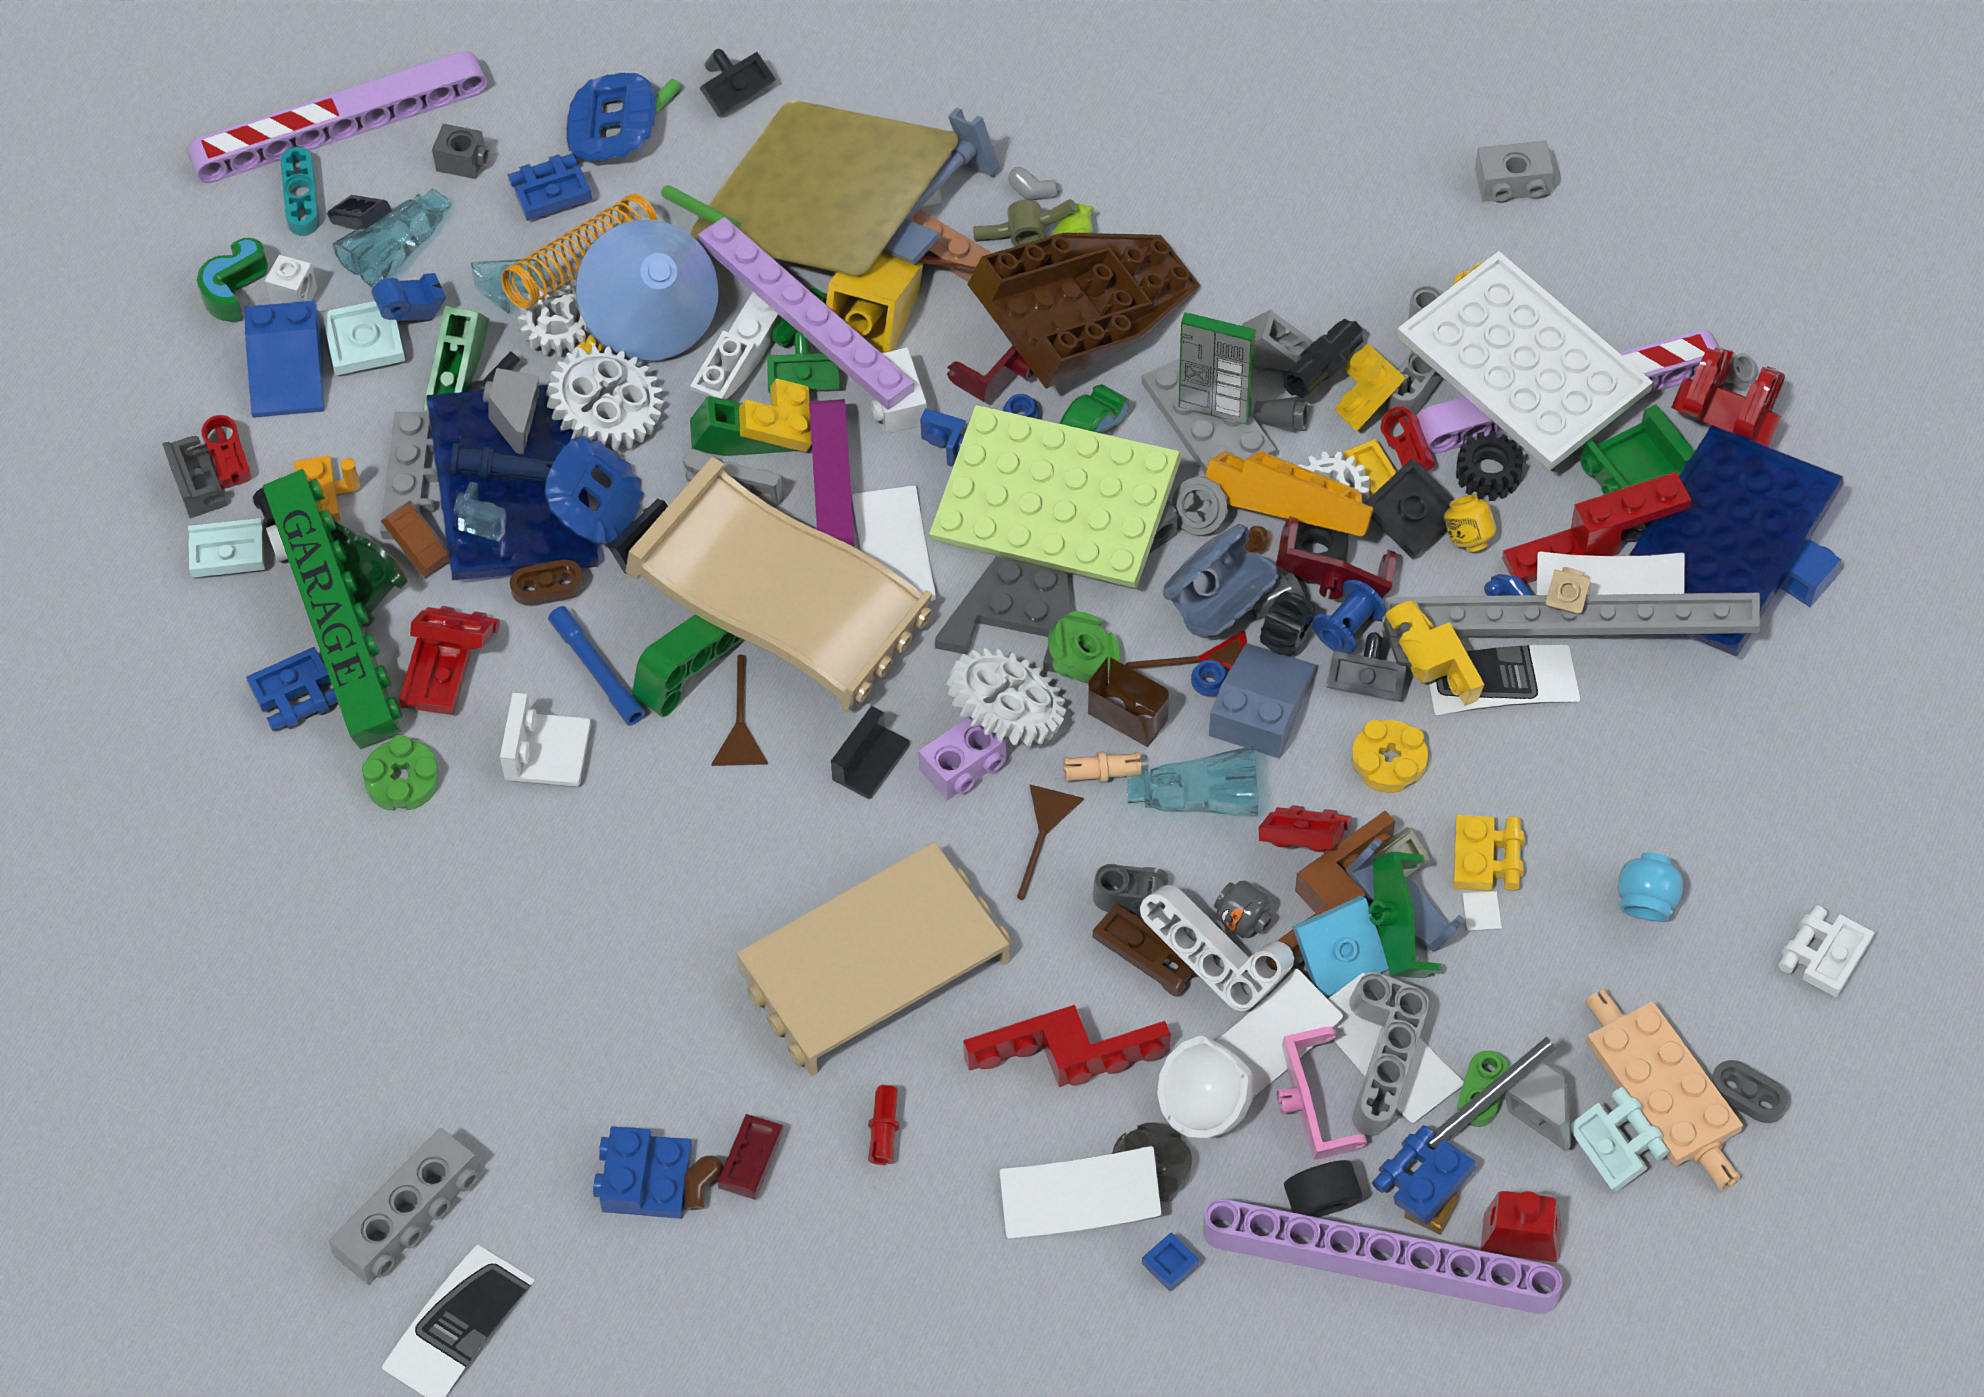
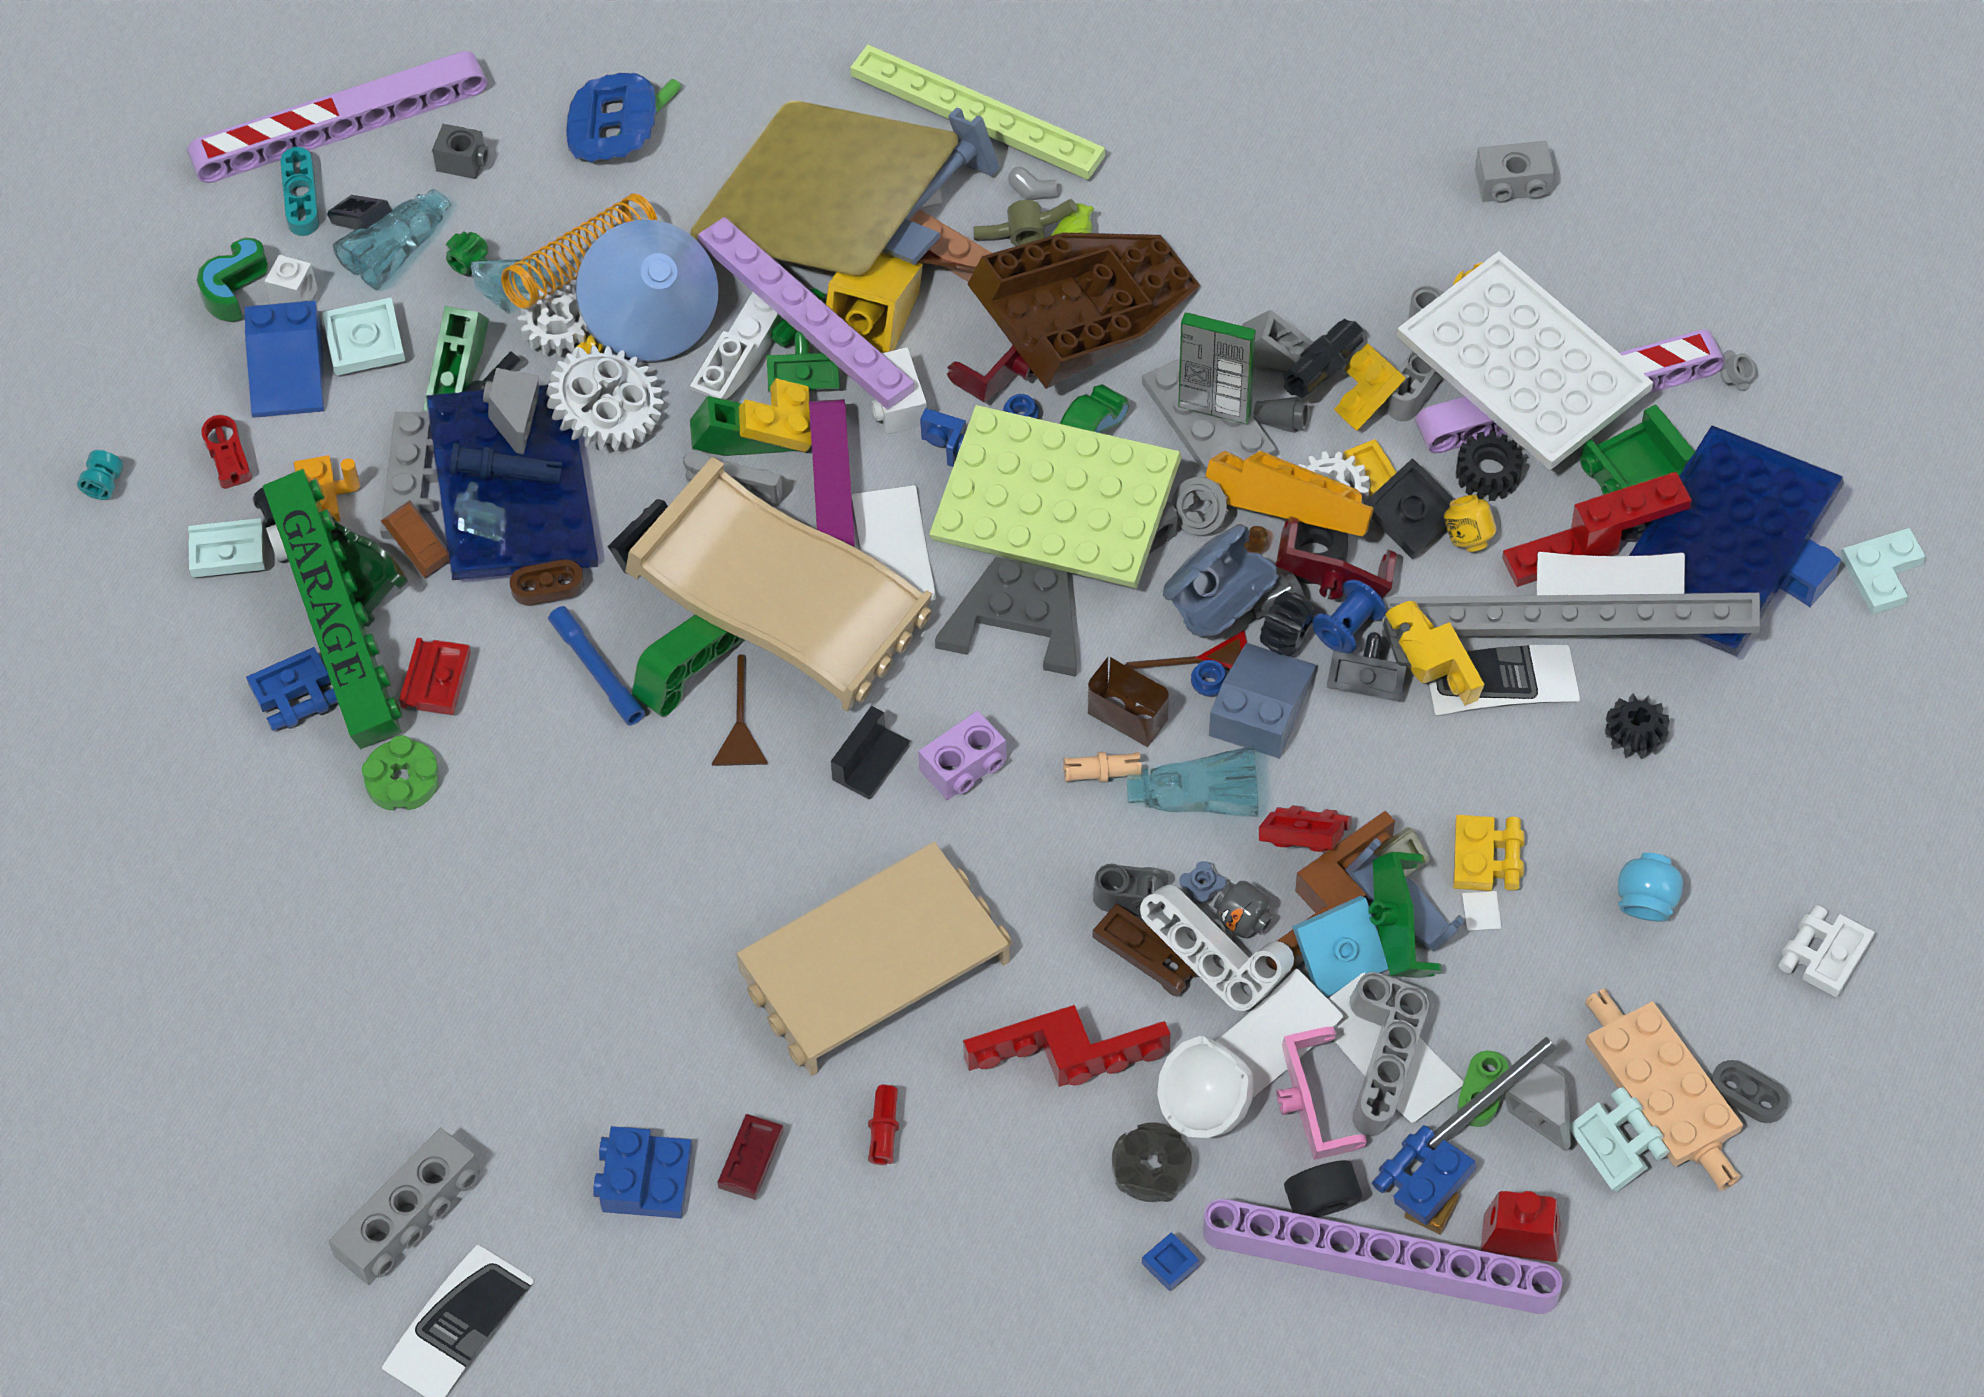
dark grey hinge [162,436,228,519] -> none
blue leg [371,273,446,321] -> none
red plate [410,606,500,650] -> none
white bracket [500,693,591,786] -> none
blue plate [507,153,592,221] -> none
blue piece [545,436,644,544] -> none
bright green bar [661,185,741,230] -> none
reddish brown arm [684,1155,724,1210] -> none
black plate [699,49,776,117] -> none
white gear [947,648,1066,746] -> none
white sticker [1000,1146,1161,1239] -> none
reddish brown piece [1017,784,1084,900] -> none
bright green plate [1048,611,1120,683] -> none
yellow plate [1351,720,1428,793] -> none
red piece [1380,406,1434,472] -> none
blue arm [1484,574,1534,596] -> none
tan bracket [1545,567,1591,614] -> none
red piece [1671,347,1785,447] -> none
none -> teal wheel [77,450,124,500]
none -> green gear [445,231,489,275]
none -> yellowish green plate [850,44,1105,180]
none -> sand blue plate [1179,861,1226,903]
none -> black gear [1605,693,1670,759]
none -> light aqua plate [1841,528,1926,614]

